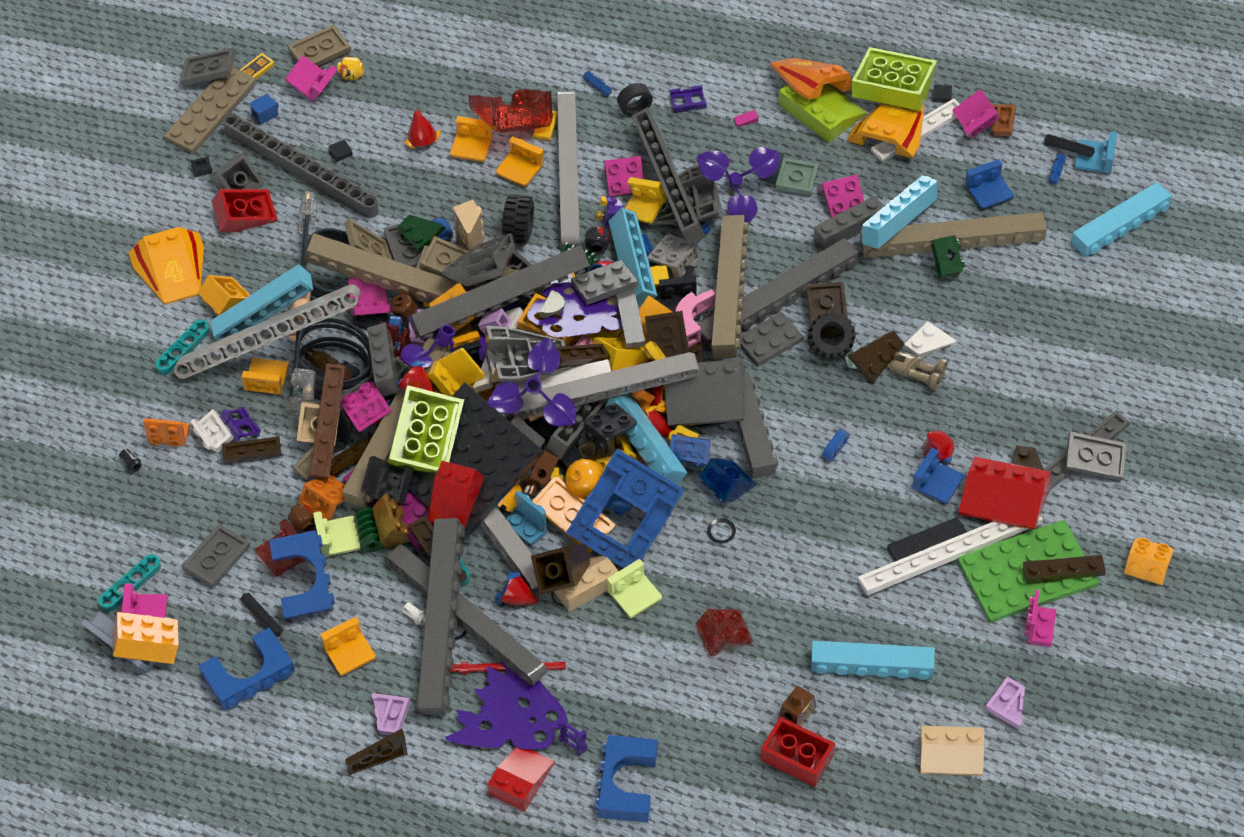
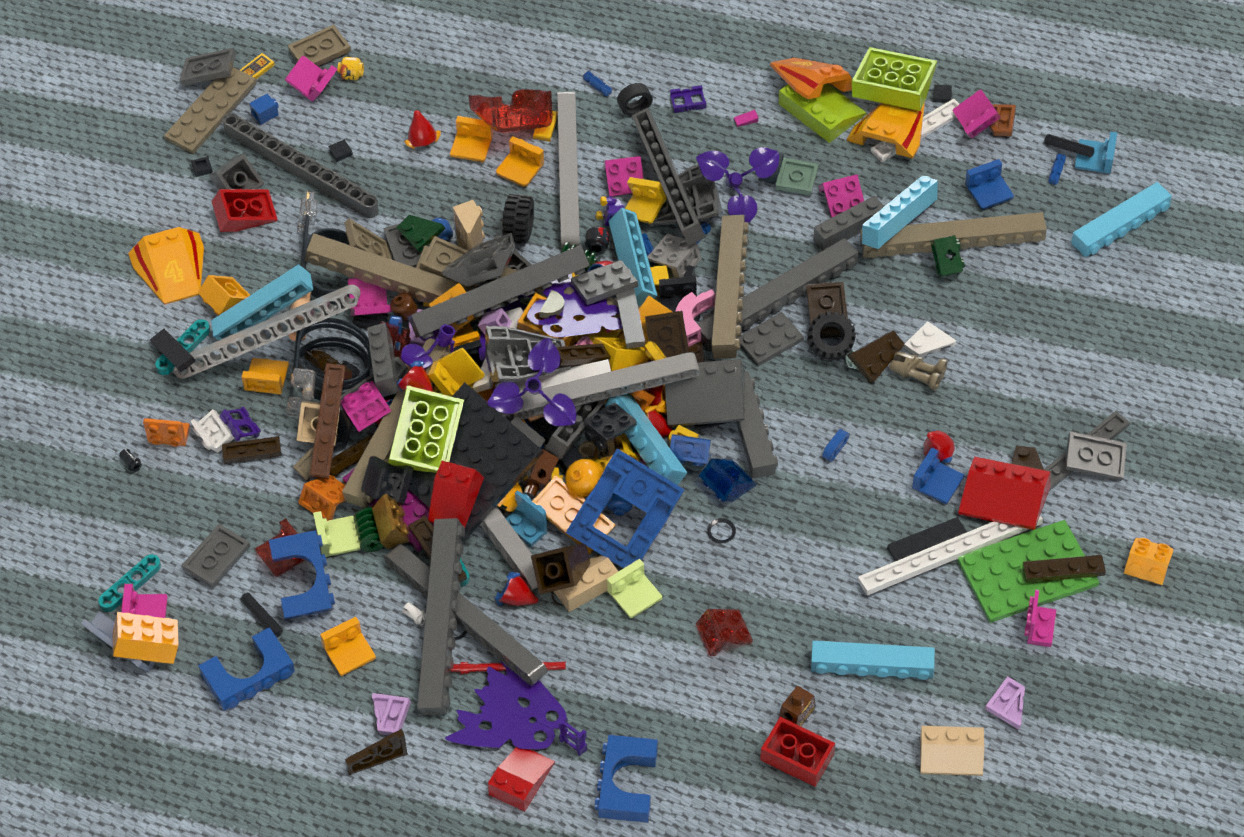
reddish brown head [288,504,316,533] -> none
none -> black tile [150,329,196,372]

